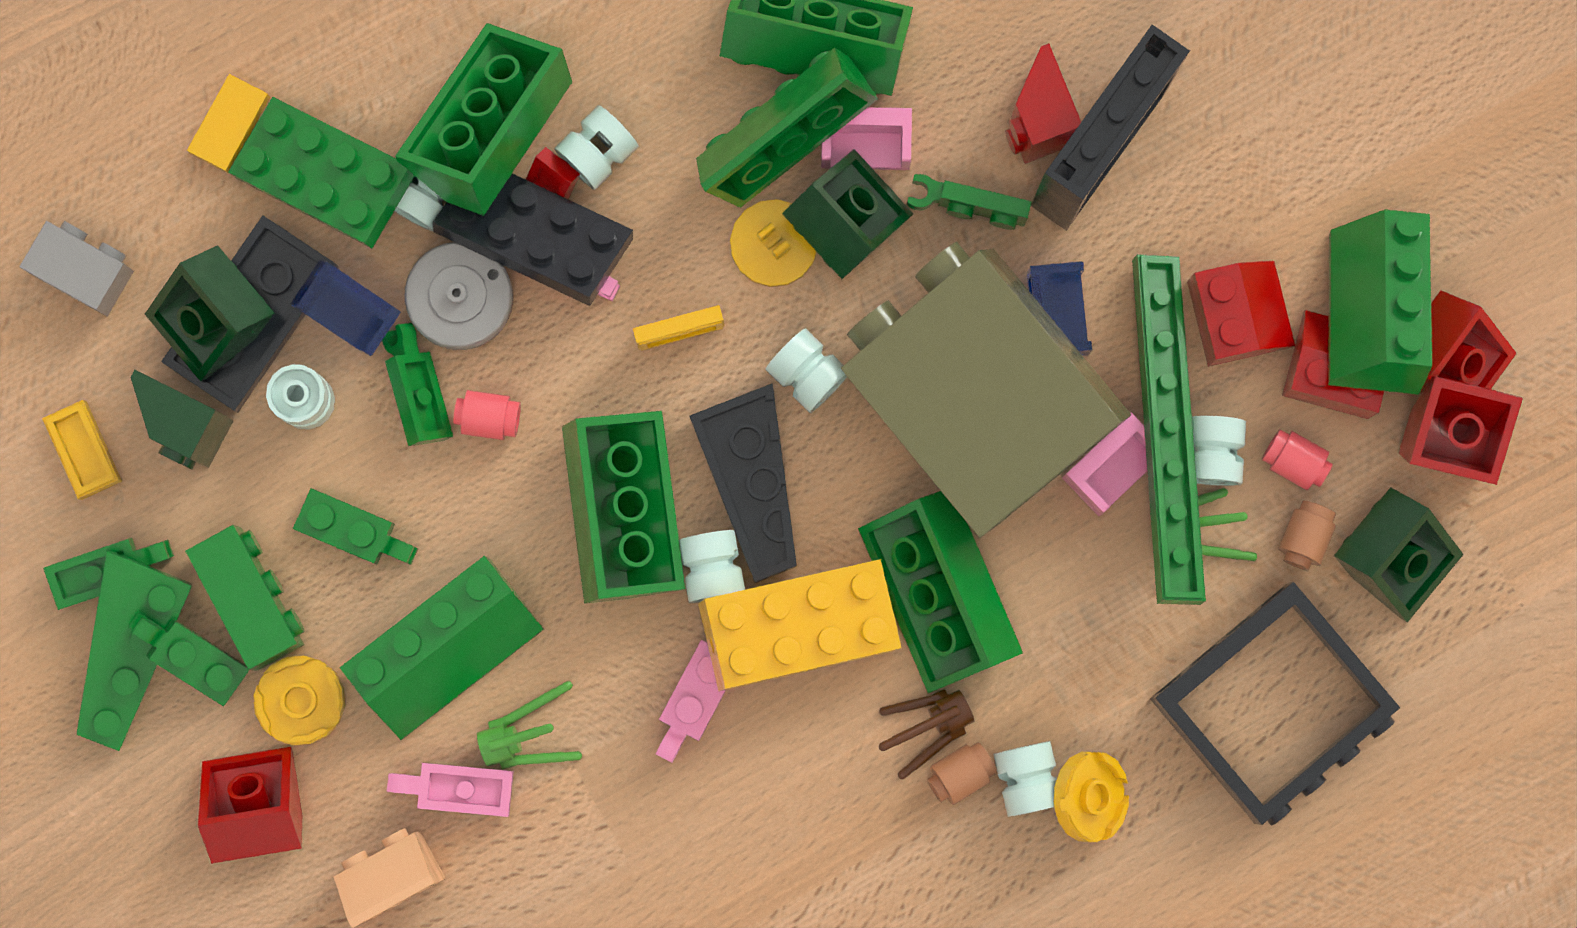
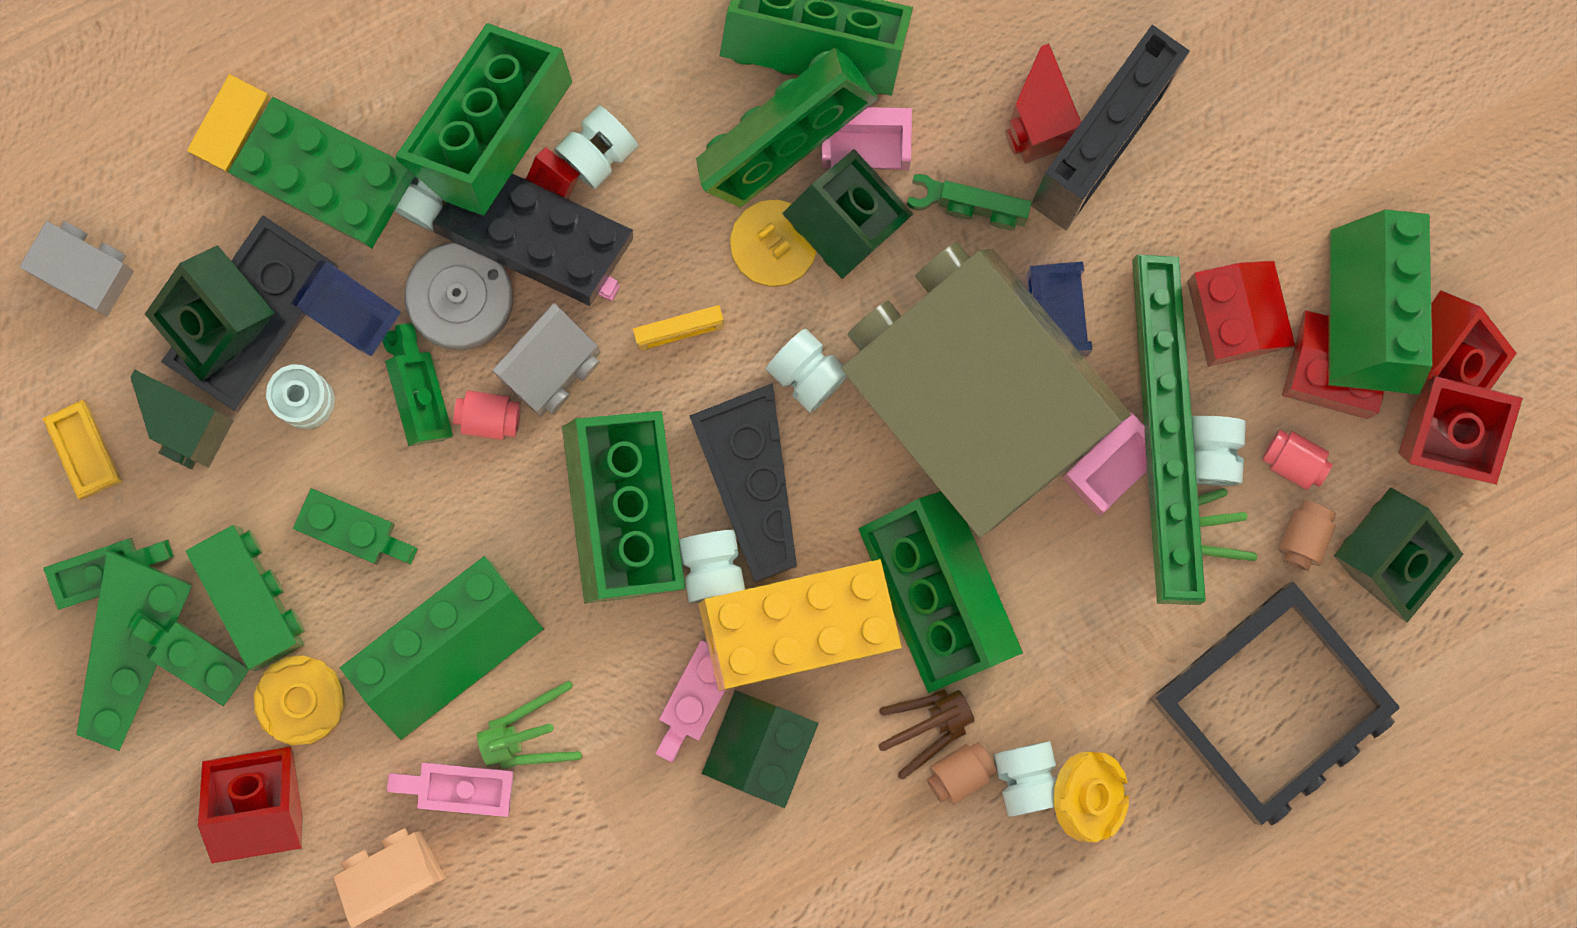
none -> light grey slope [492,303,600,417]
none -> dark green slope [701,690,819,808]

